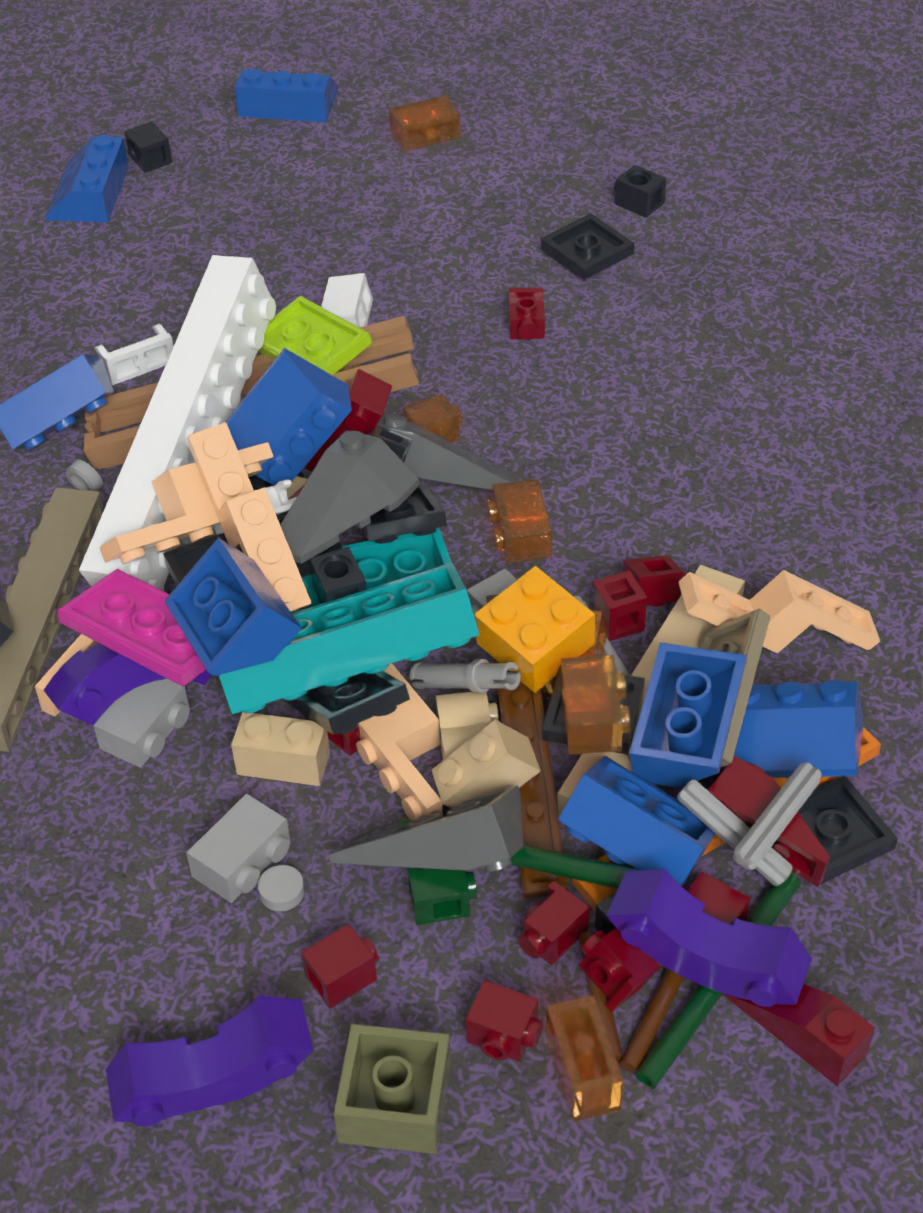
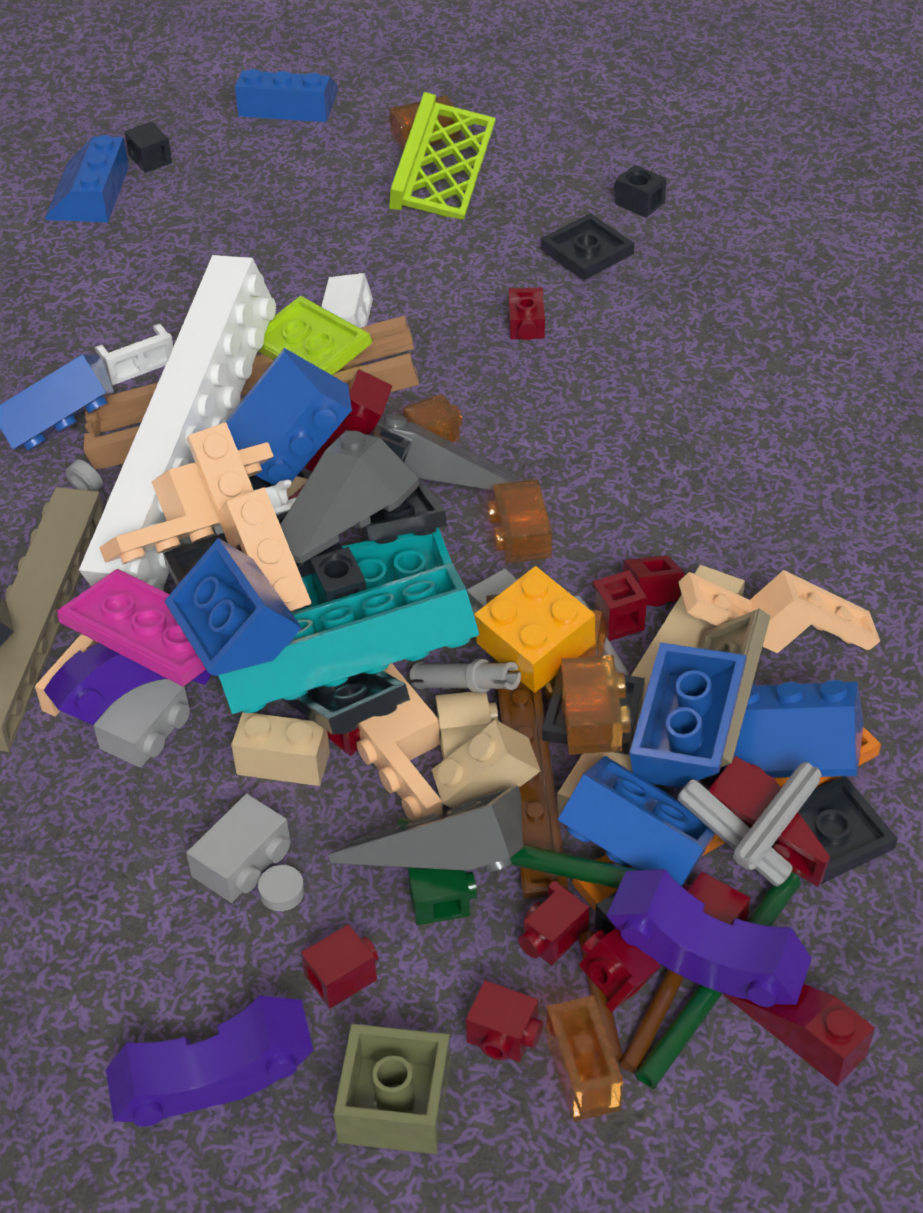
none -> lime fence [389,92,496,219]

